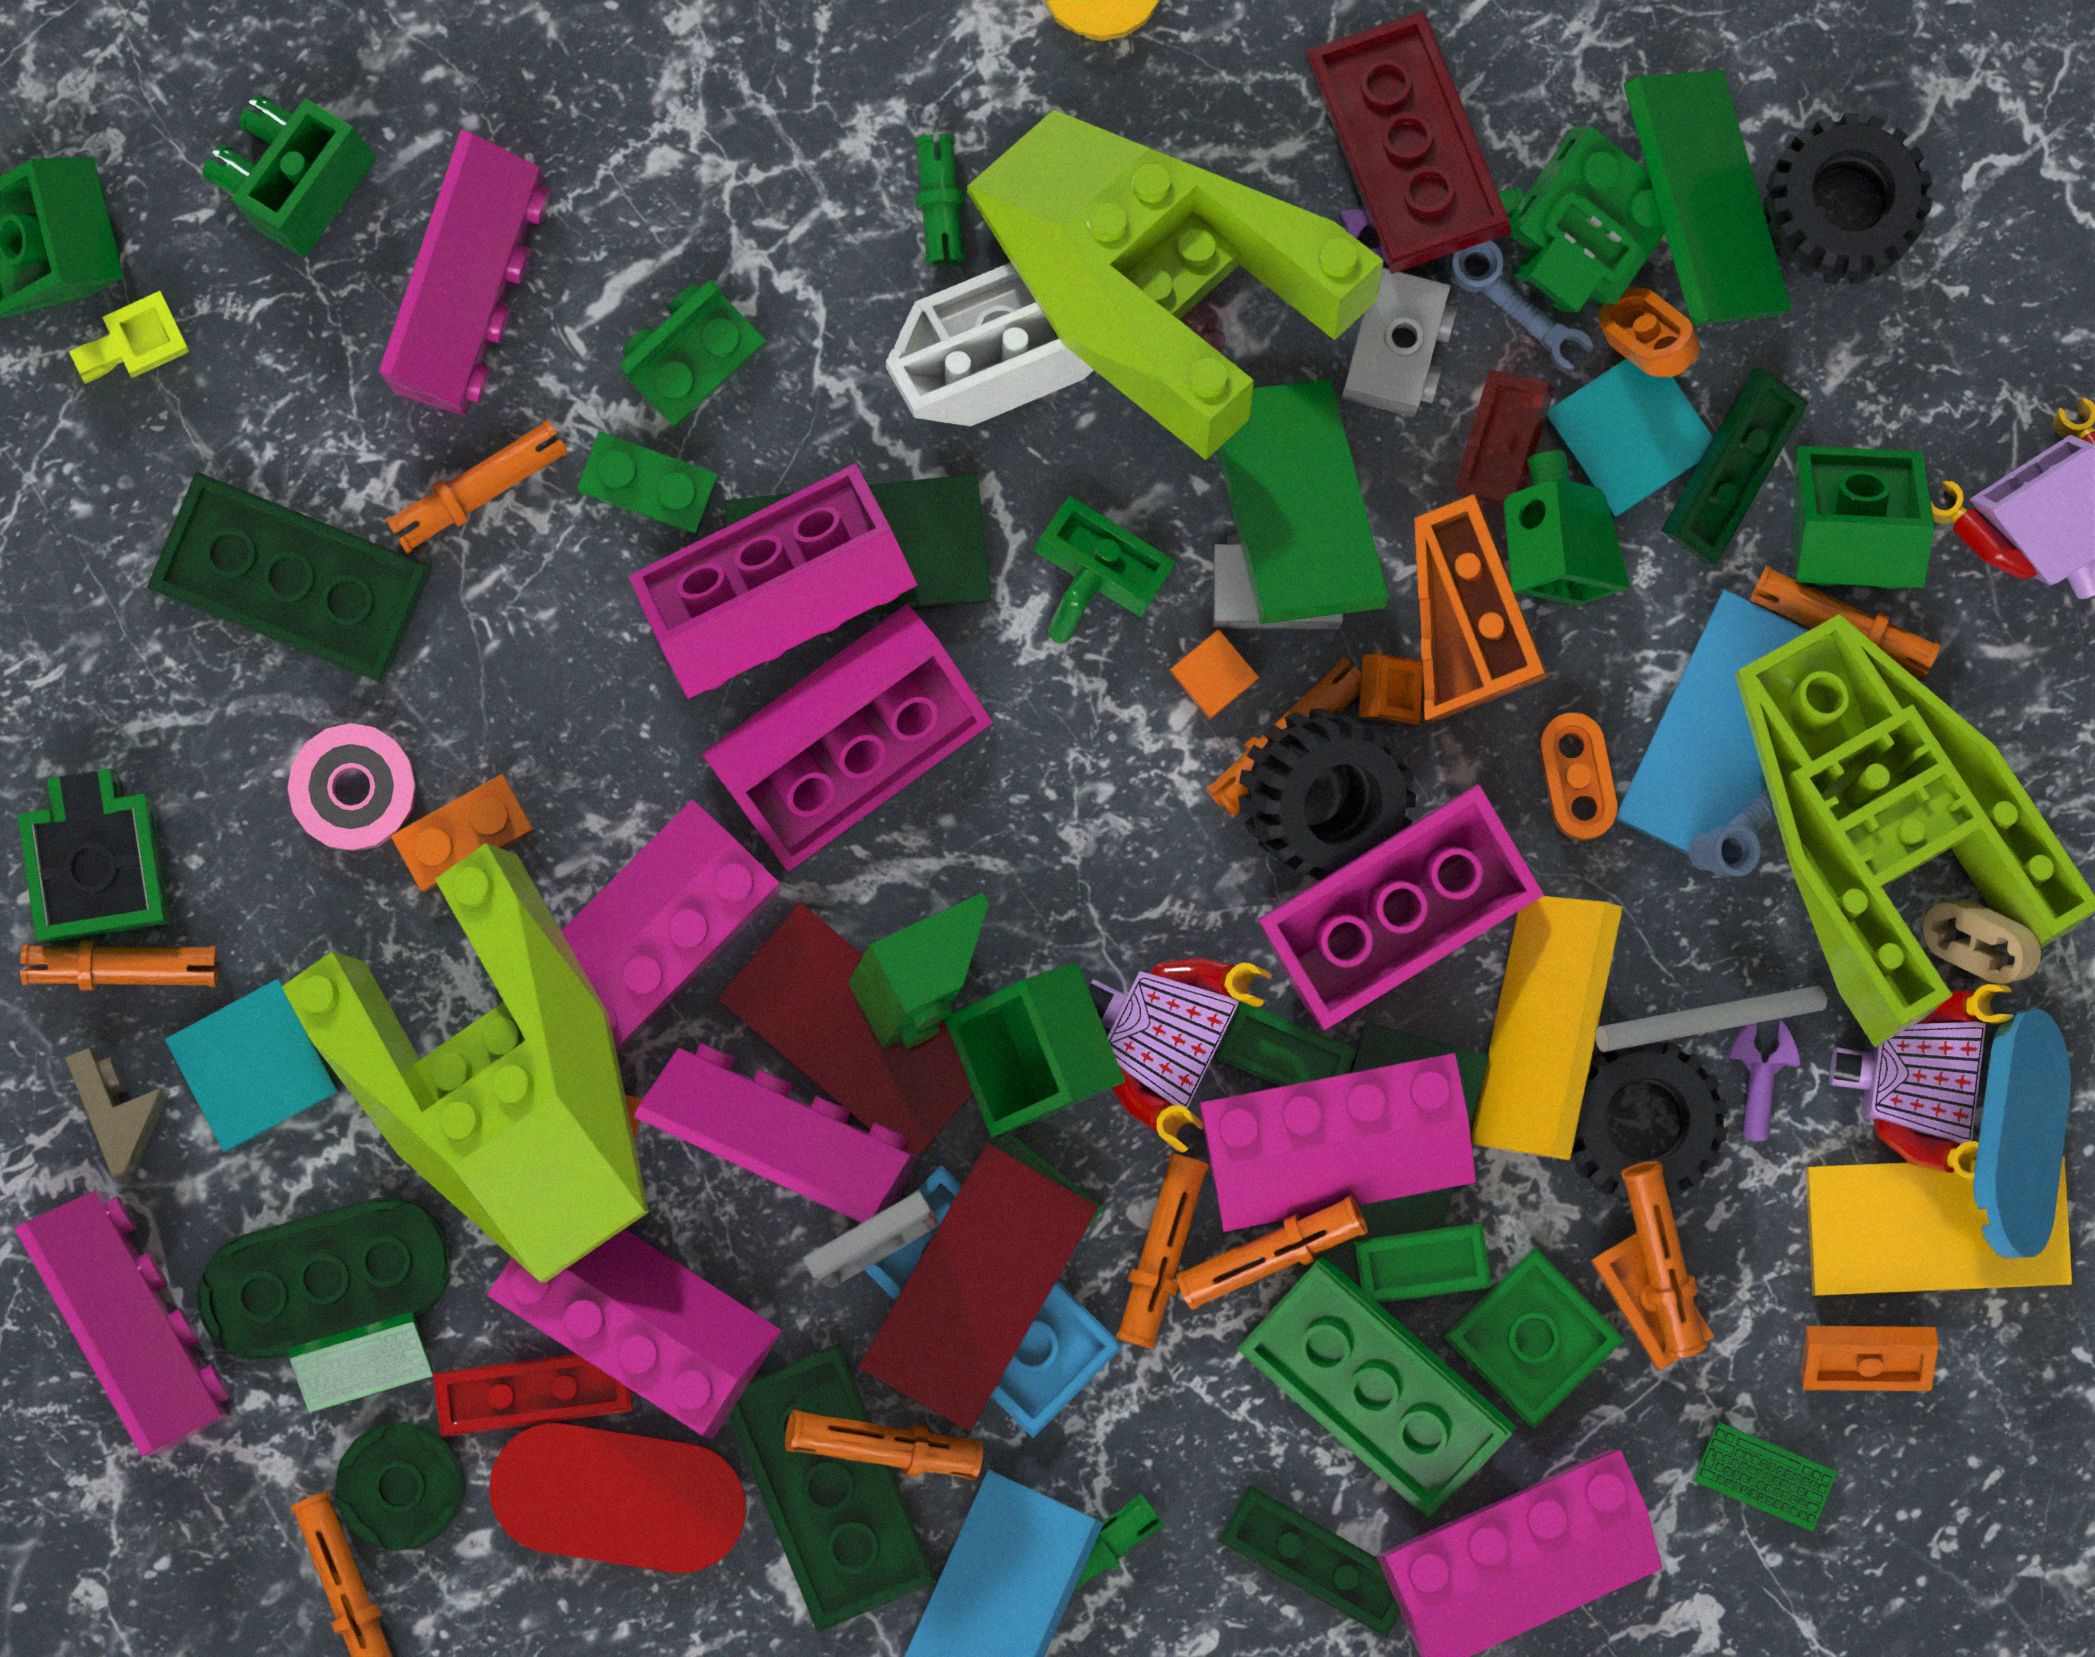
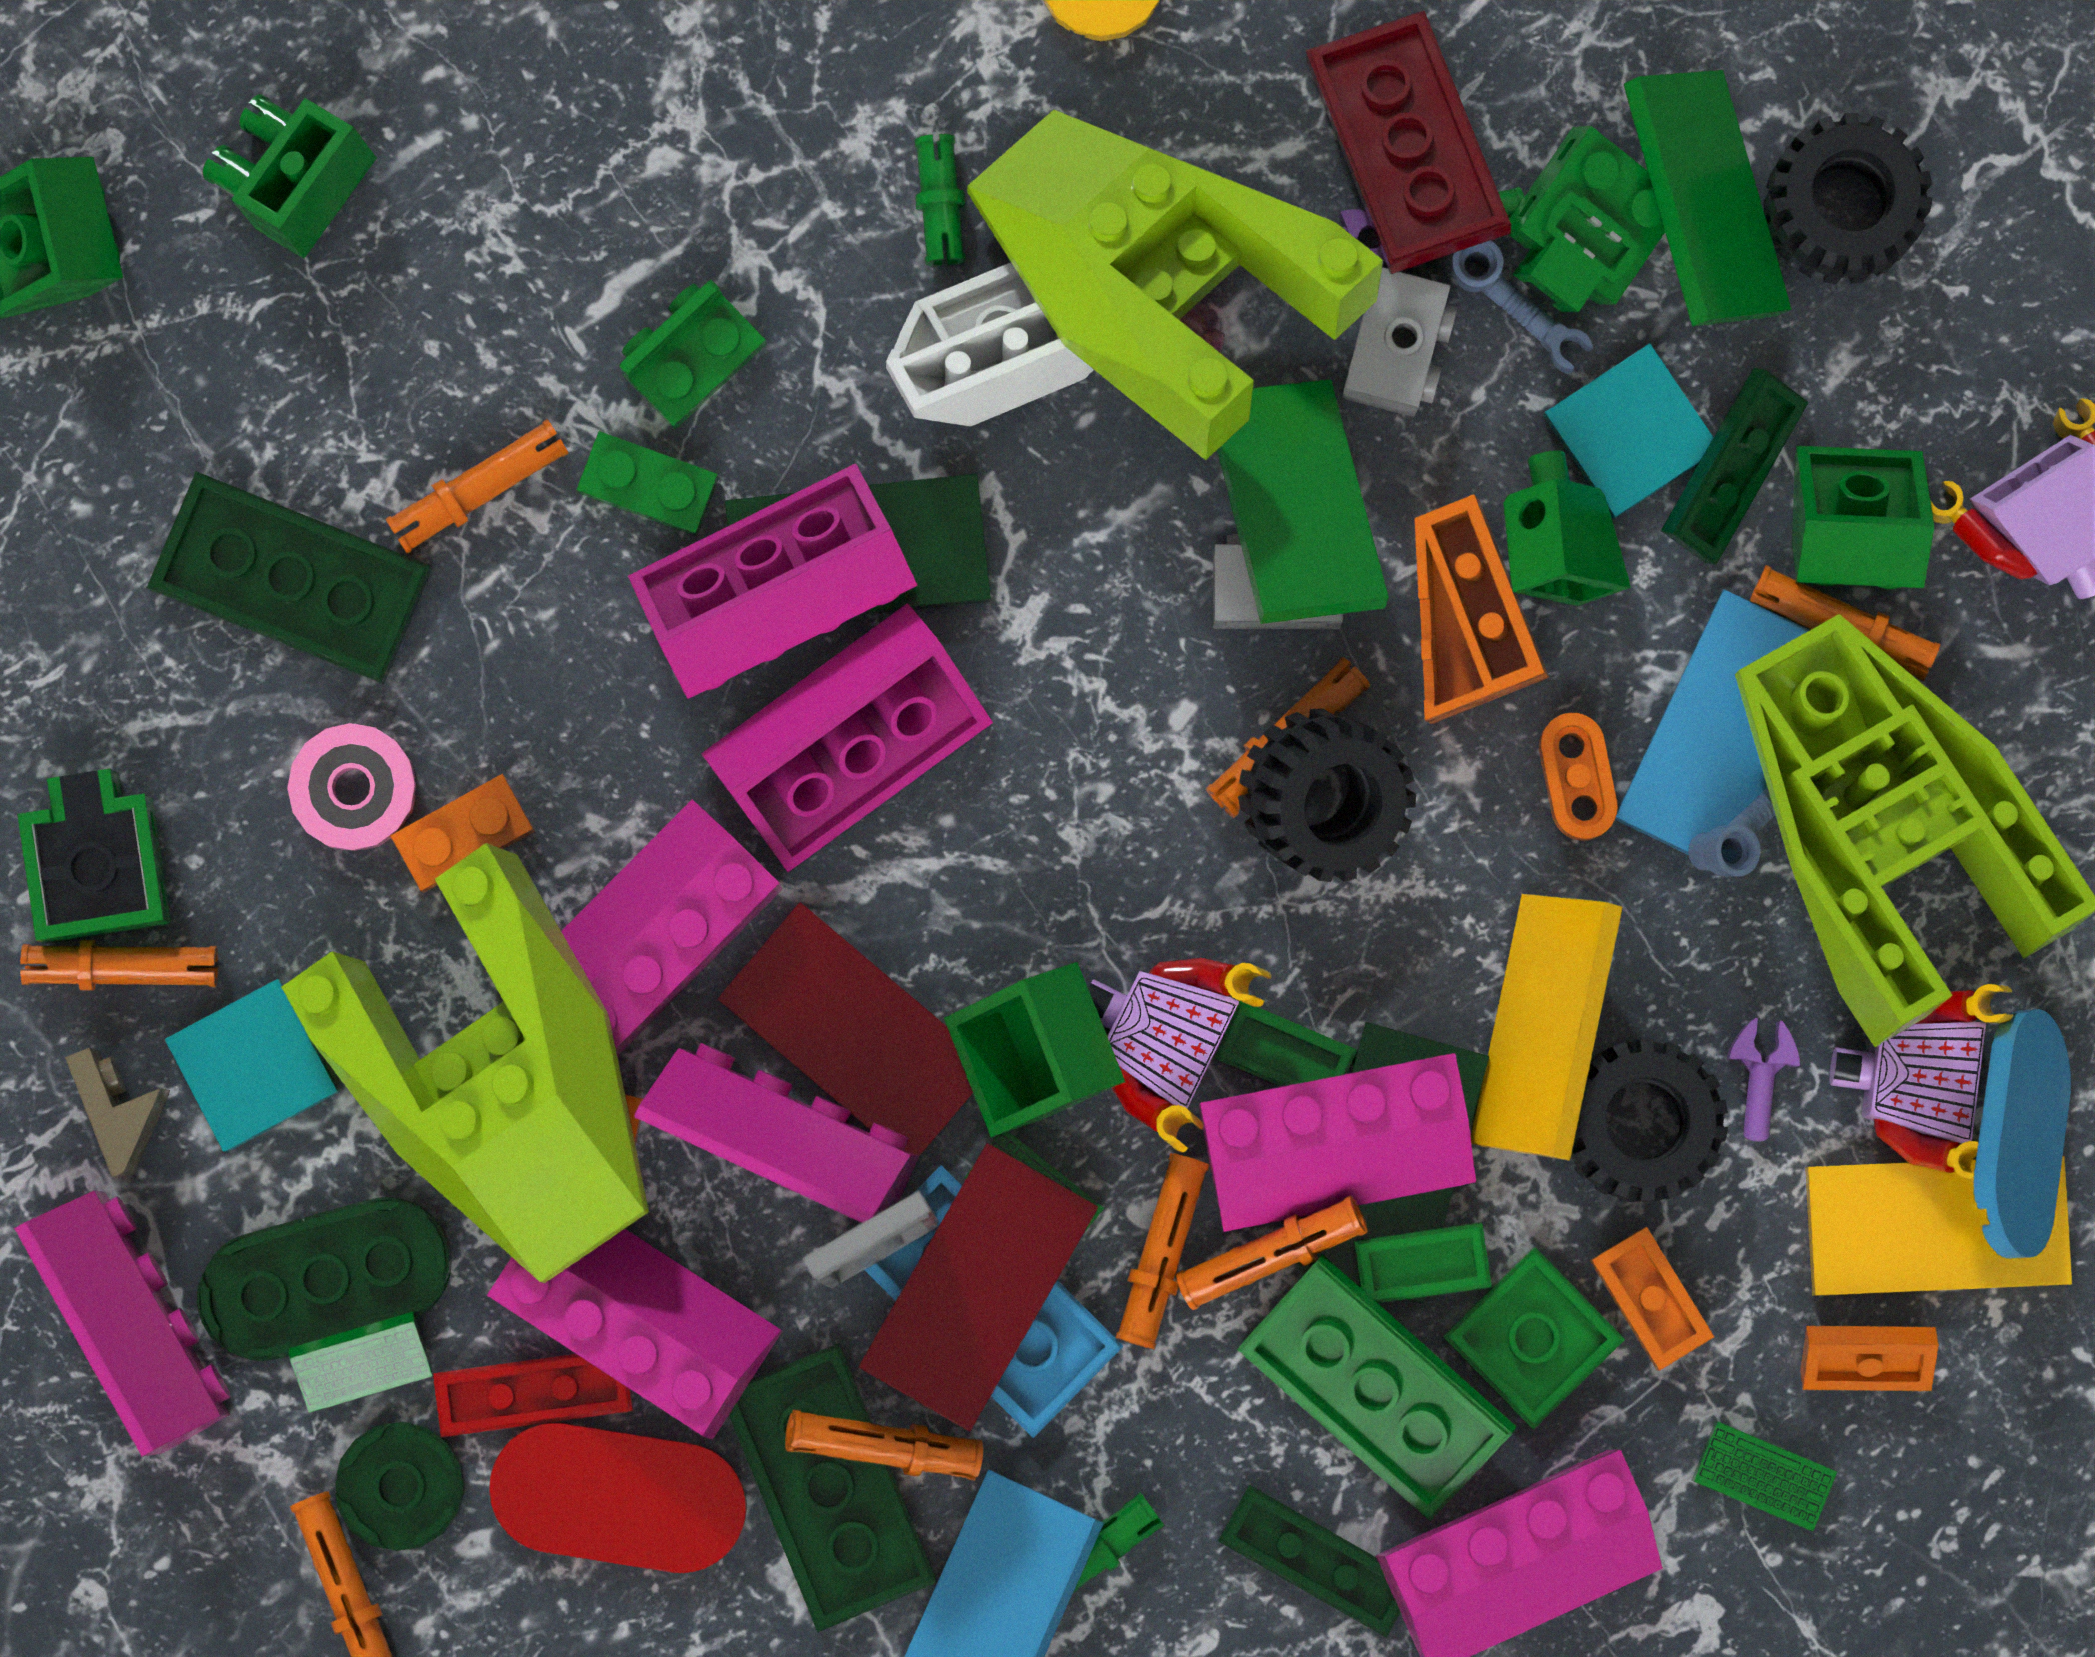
neon yellow plate [69,291,189,384] -> none
dark pink slope [379,130,551,416] -> none
green slope [848,893,989,1050] -> none
green plate [1034,495,1177,643] -> none
orange tile [1169,629,1259,720] -> none
dark pink slope [1257,784,1544,1030] -> none
orange tile [1359,653,1423,725] -> none
clear red plate [1453,369,1555,506] -> none
light grey bar [1595,985,1827,1052] -> none
orange plate [1598,288,1700,377] -> none
orange pin [1621,1161,1707,1359] -> none
tan beam [1923,899,2041,985] -> none

